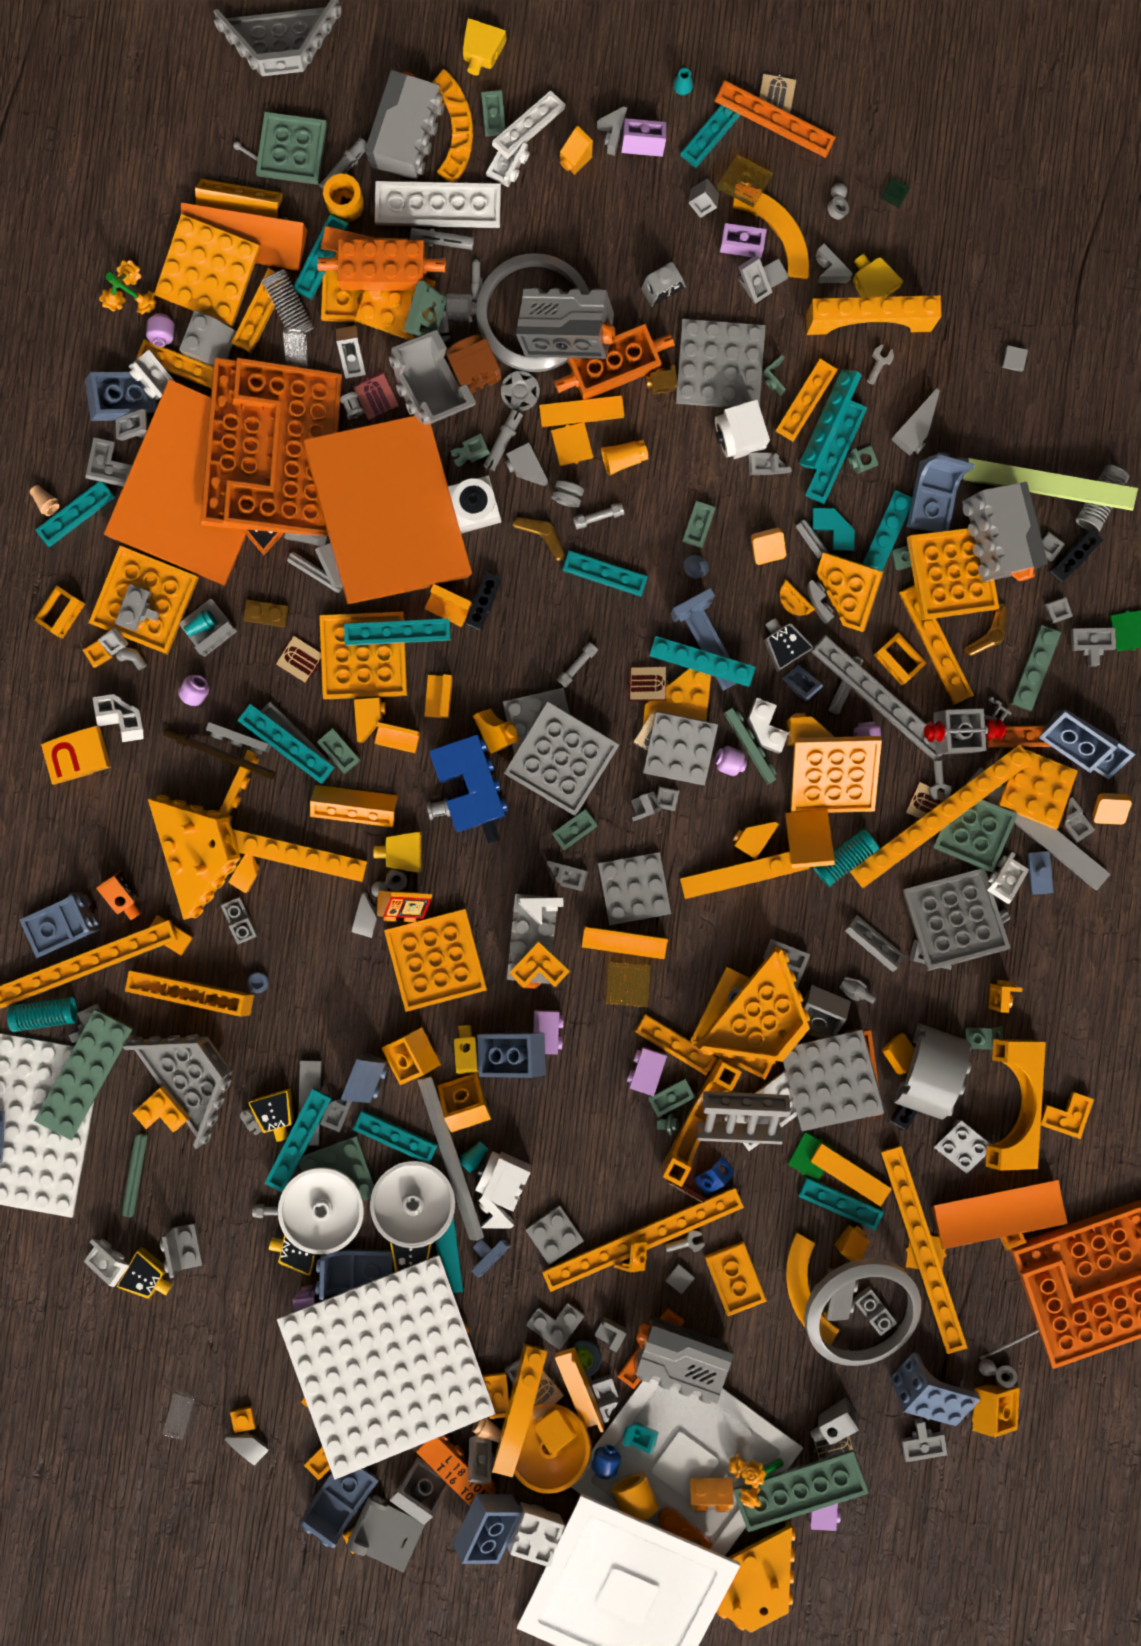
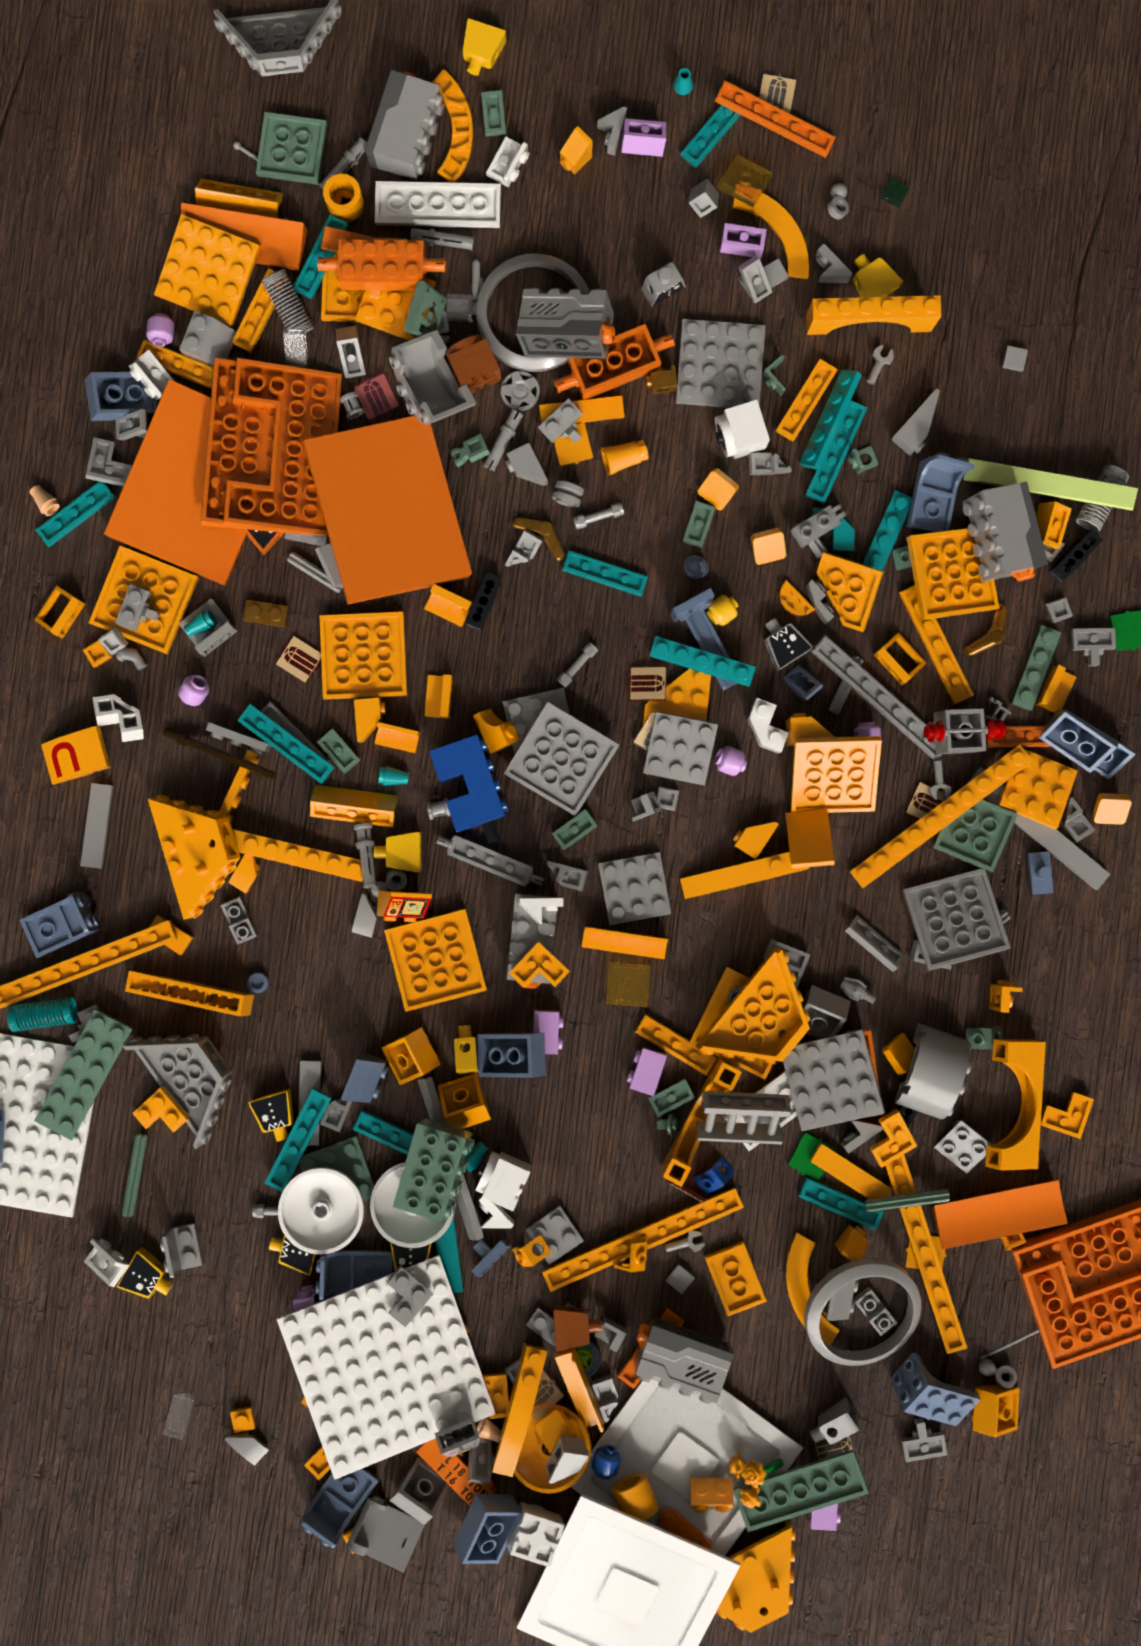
orange torso [96,871,141,920] -> none
light orange plant [99,260,156,314] -> none
light grey piece [240,1109,262,1135] -> none
teal plate [344,619,451,646] -> none
white piece [448,475,501,533] -> none
white plate [492,91,566,159] -> none
teal bracket [623,1422,659,1454] -> none
sand green plate [724,708,777,785] -> none
teal piece [813,829,879,887] -> none
white bracket [987,852,1029,904] -> none
none -> light grey tile [80,783,114,869]
none -> light grey pin [354,823,377,888]
none -> teal cone [378,765,409,786]
none -> light grey plate [387,1265,434,1327]
none -> sand green brick [393,1118,475,1223]
none -> light grey torso [434,1417,480,1457]
none -> light grey plate [436,835,544,886]
none -> light grey slope [505,529,544,567]
none -> light orange bracket [512,1235,551,1267]
none -> light grey hinge [538,398,582,443]
none -> light grey slope [546,1436,589,1484]
none -> dark orange torso [553,1306,602,1352]
none -> light orange piece [698,468,739,510]
none -> yellow head [706,595,739,626]
none -> light grey hinge [791,504,847,548]
none -> light grey slope [841,1119,883,1153]
none -> sand green axle [865,1189,950,1212]
none -> light orange plate [870,1109,917,1168]
none -> light orange panel [1036,501,1072,549]
none -> light orange panel [1036,665,1077,713]

